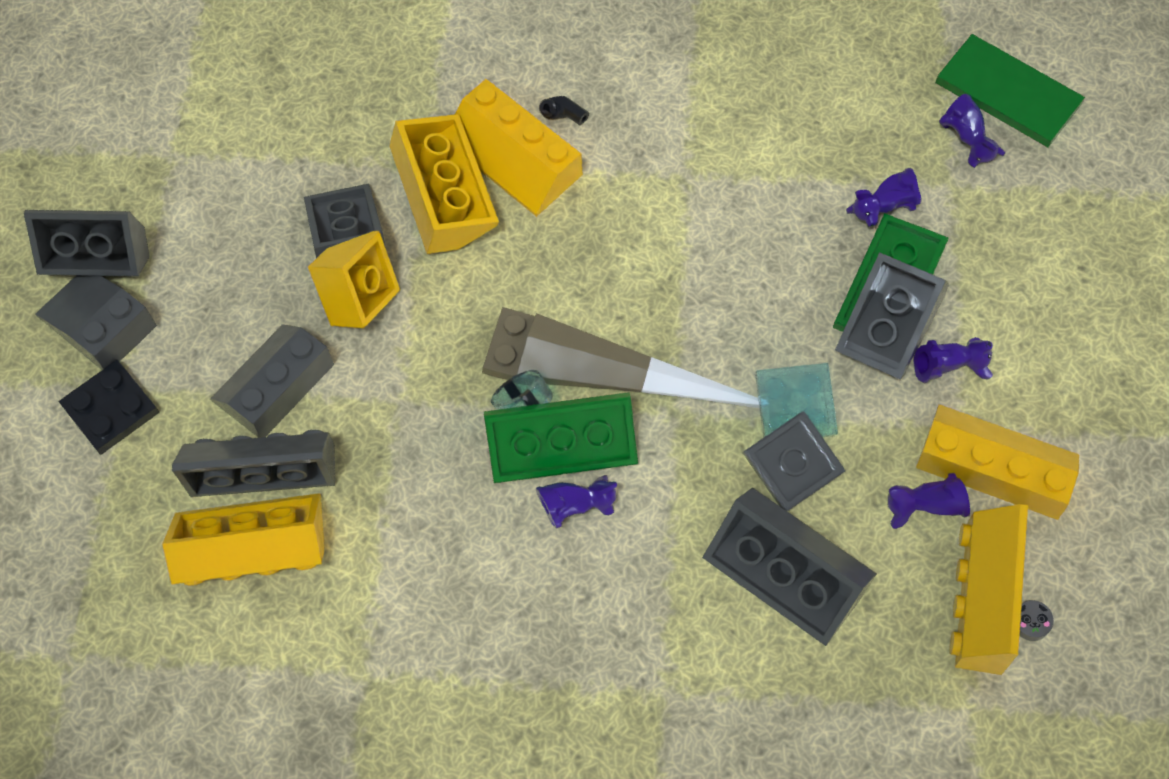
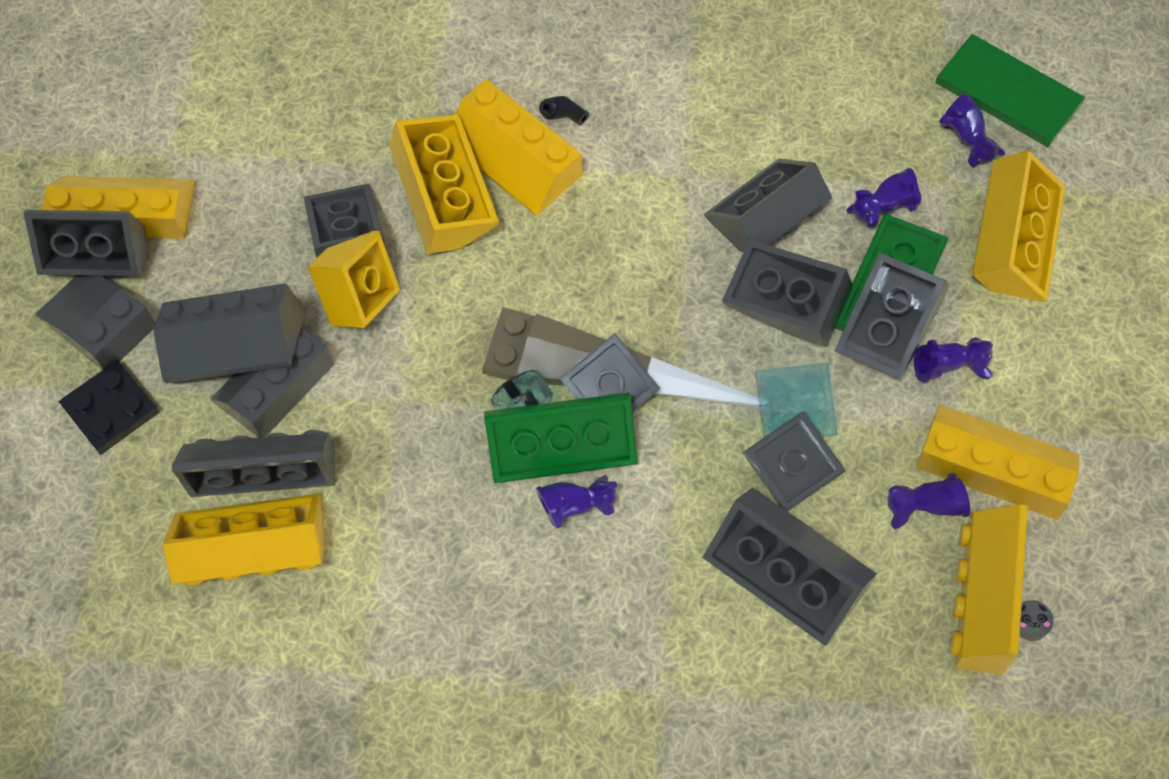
none -> yellow slope [41,176,195,239]
none -> dark grey slope [153,283,306,383]
none -> dark grey tile [560,333,660,412]
none -> dark grey slope [704,158,832,252]
none -> dark grey slope [722,239,853,347]
none -> yellow slope [973,150,1066,302]

